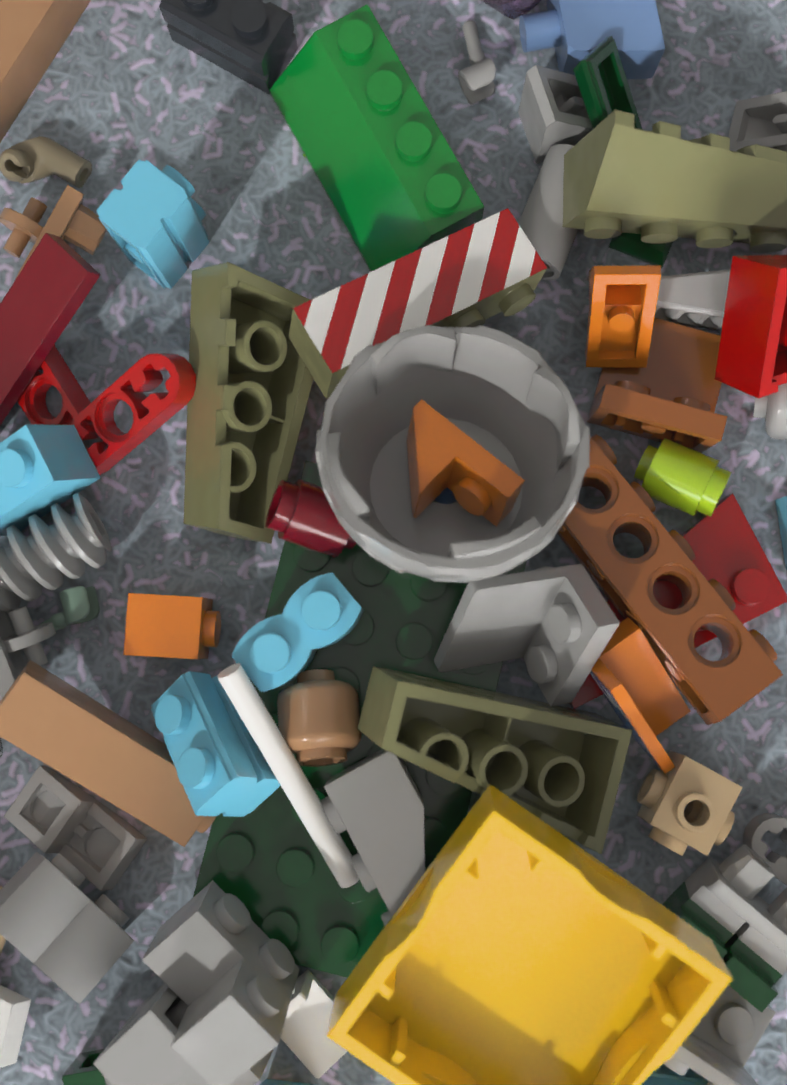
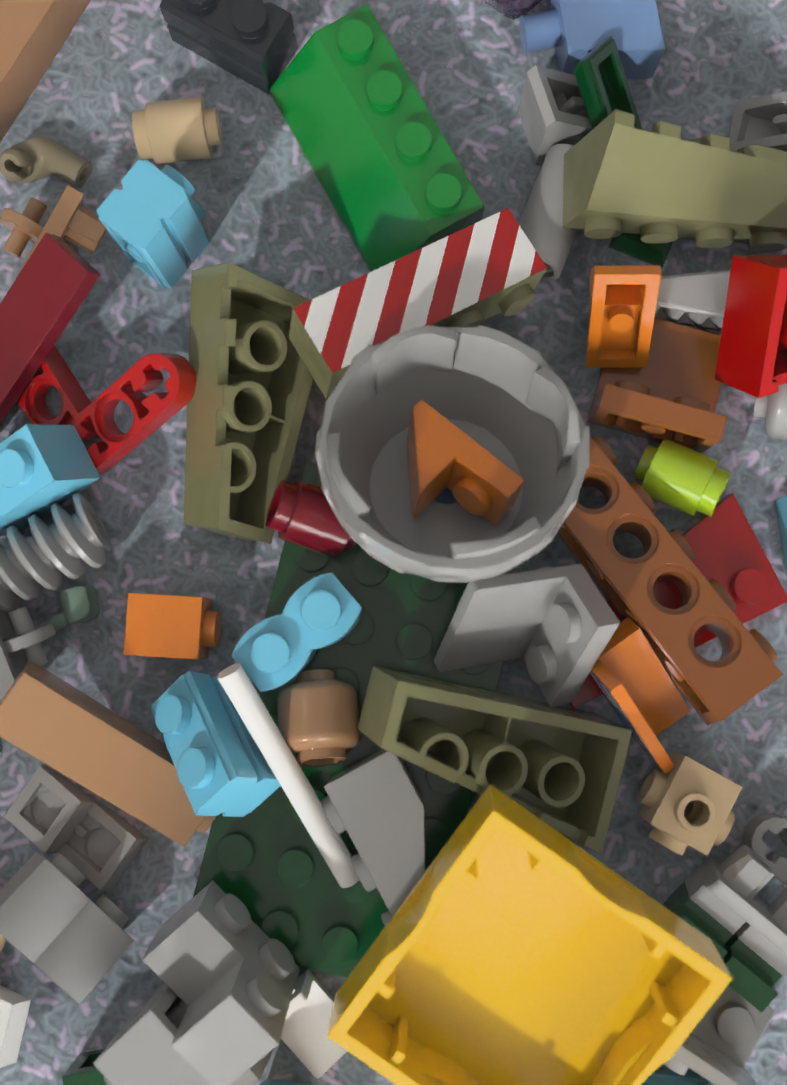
light grey hand [458,21,496,104] -> none
none -> tan brick [132,96,222,164]

